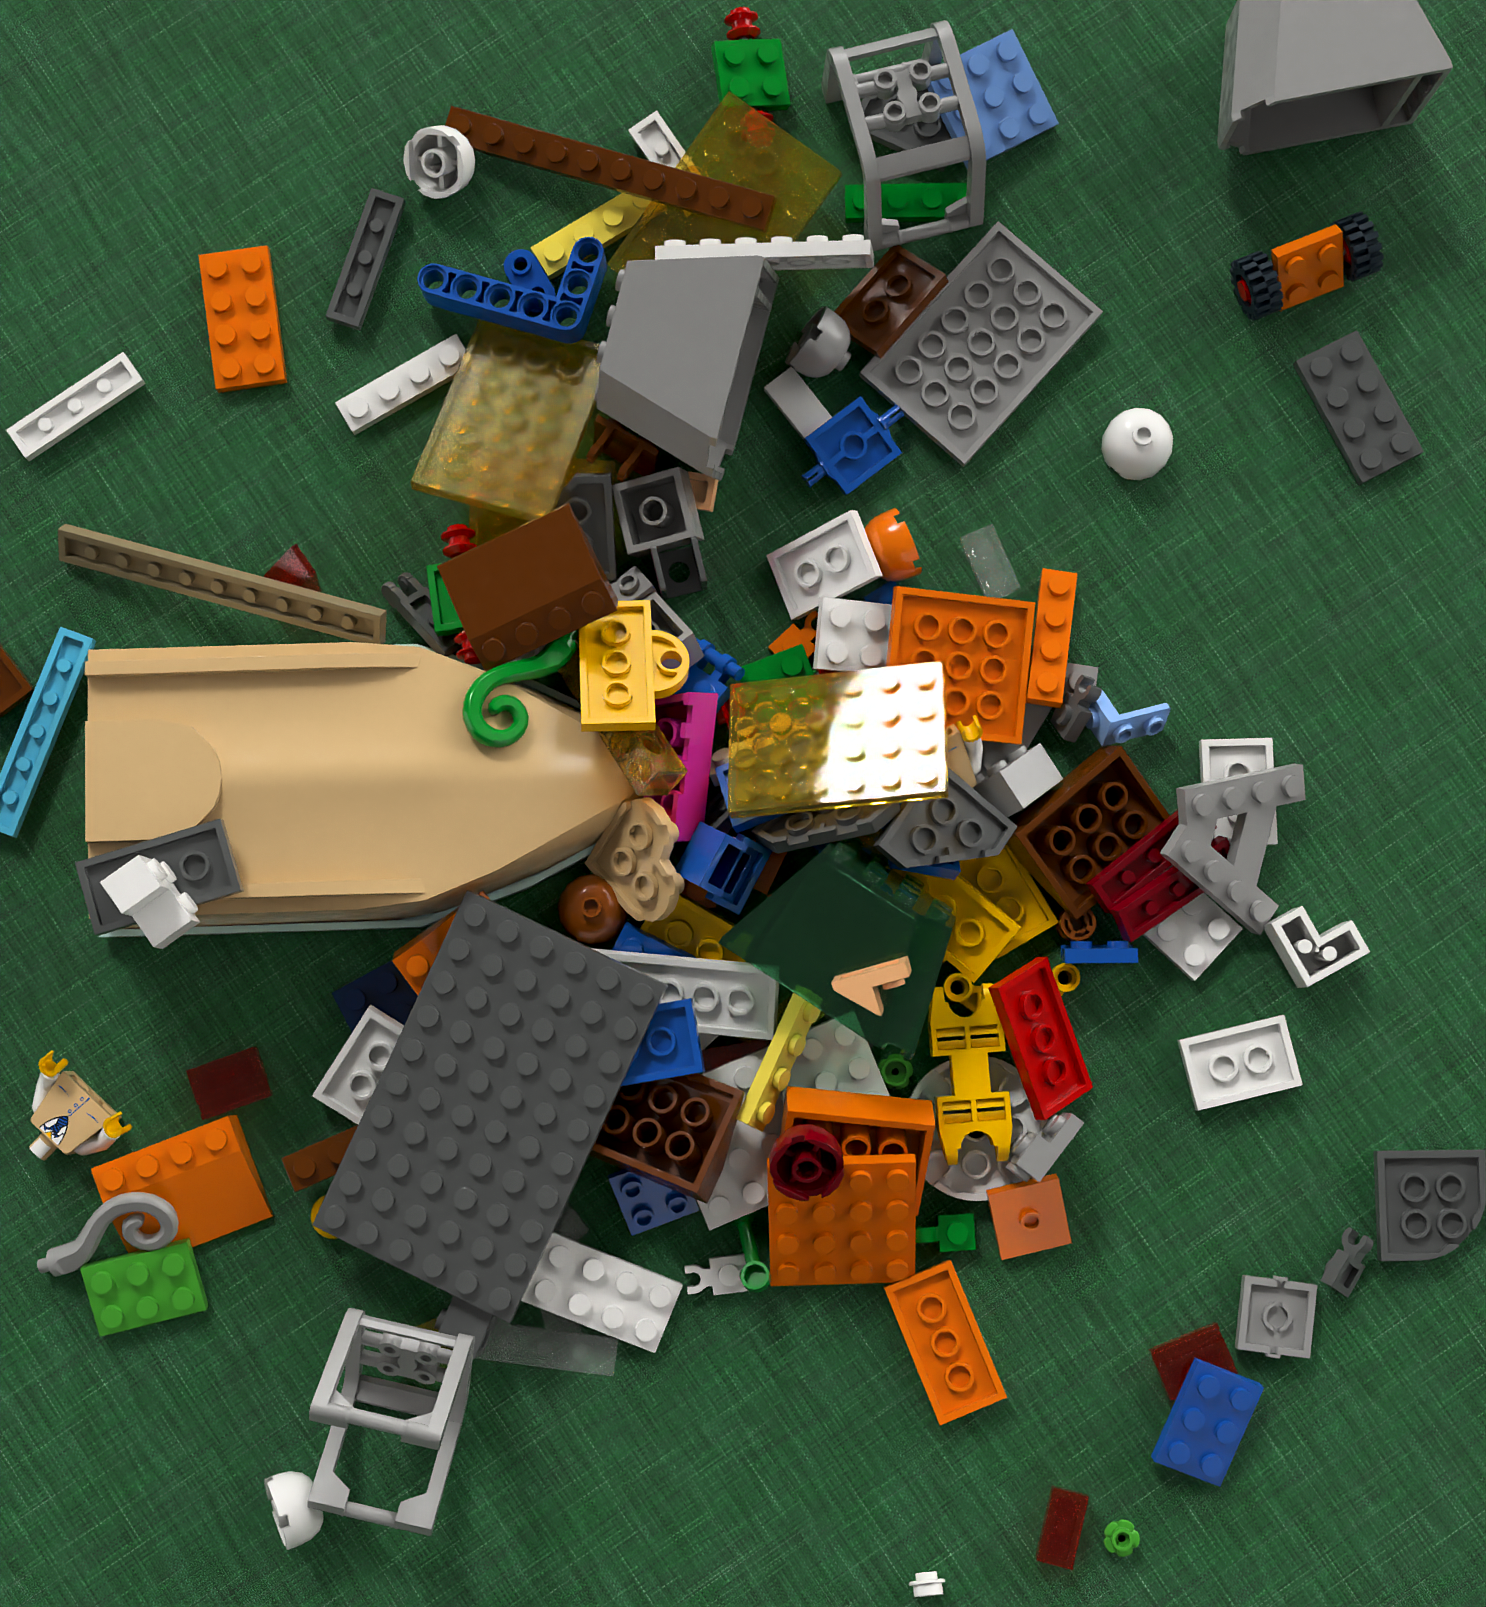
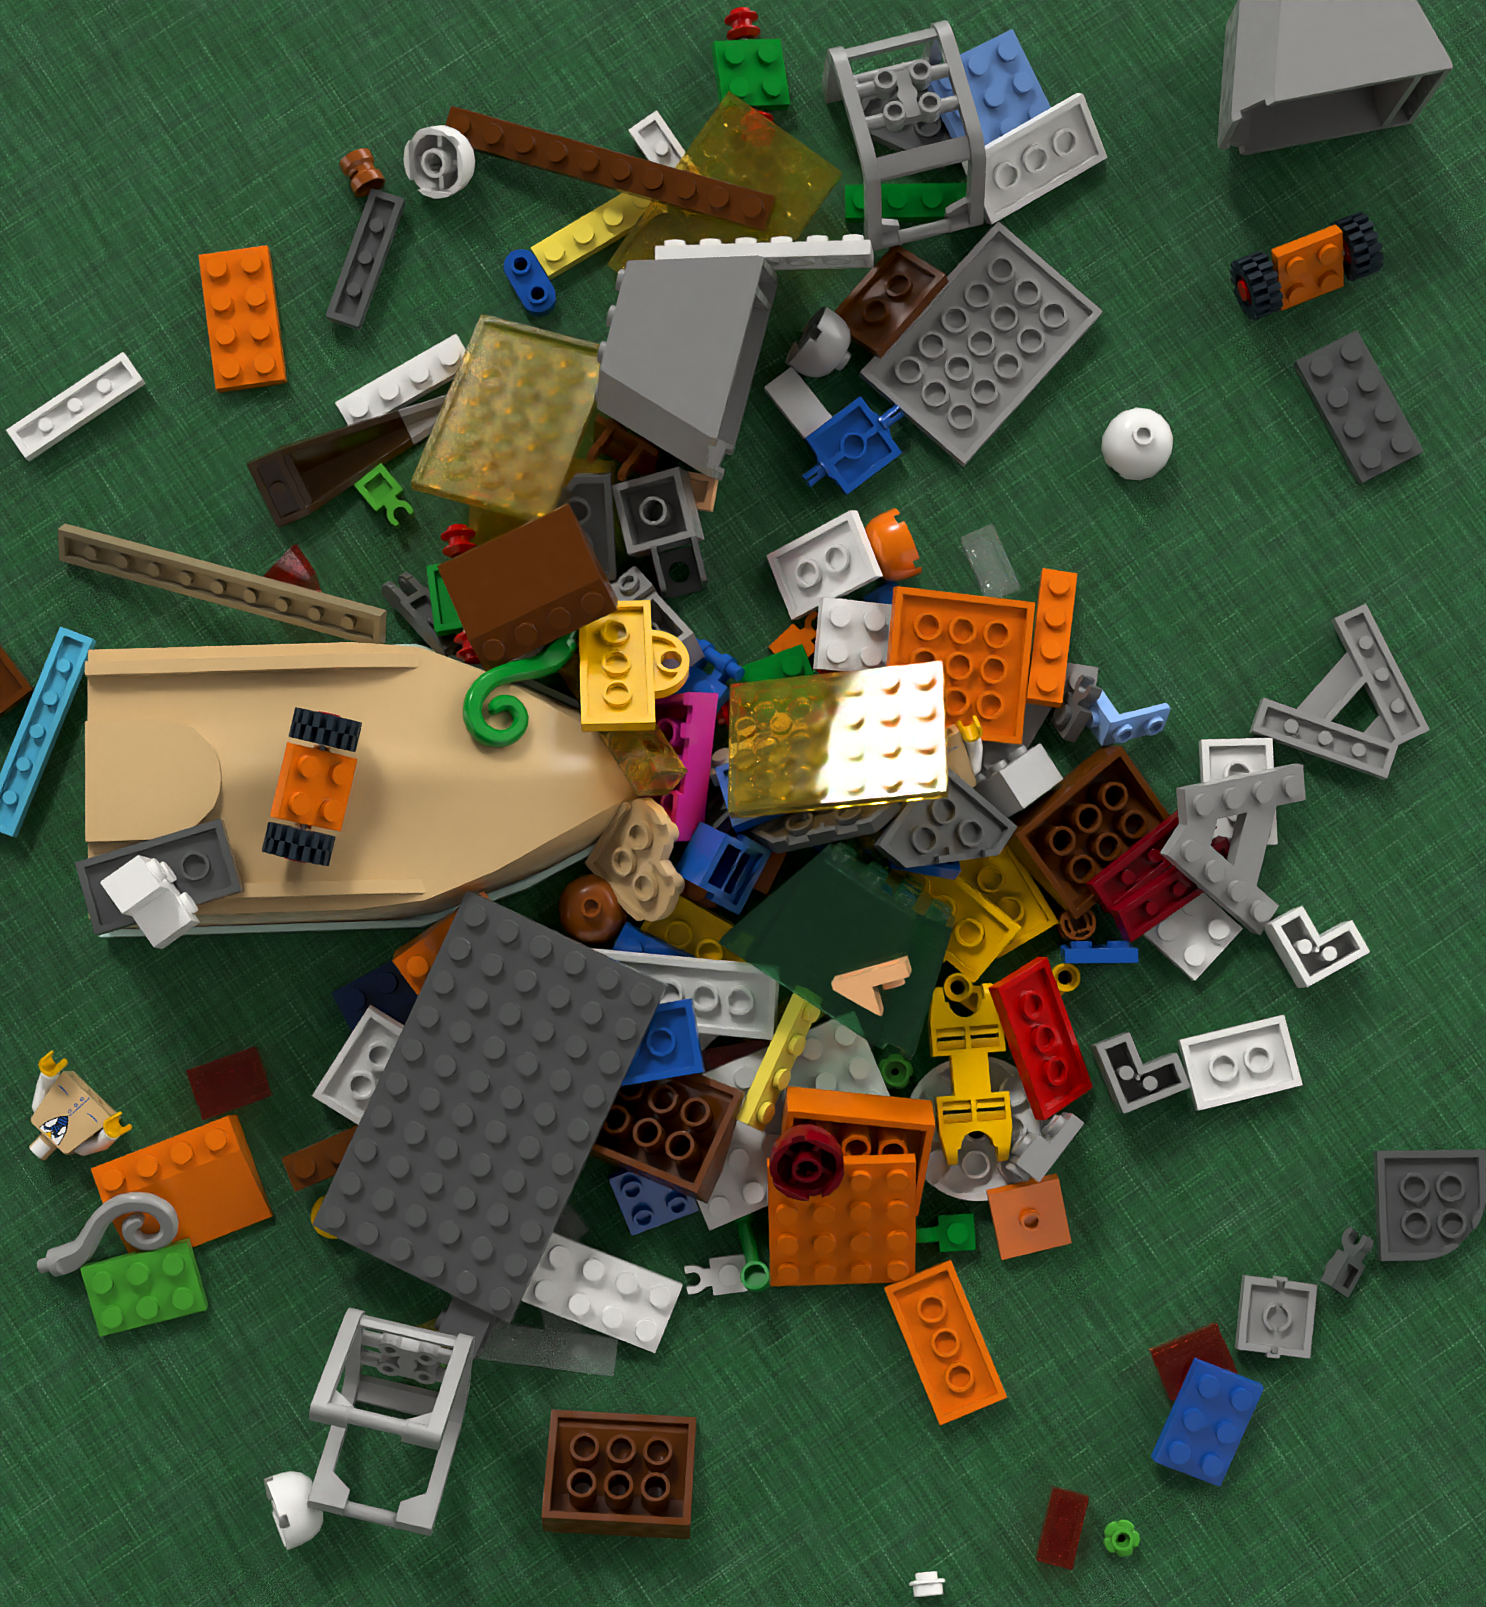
blue beam [417,237,607,344] -> none
none -> dark brown plate [246,375,517,528]
none -> plate [262,707,362,866]
none -> dark orange wheel [339,148,386,197]
none -> bright green plate [354,463,415,529]
none -> reddish brown slope [541,1409,696,1539]
none -> white plate [961,93,1108,224]
none -> light grey brick [1090,1032,1191,1114]
none -> light grey plate [1249,604,1430,780]

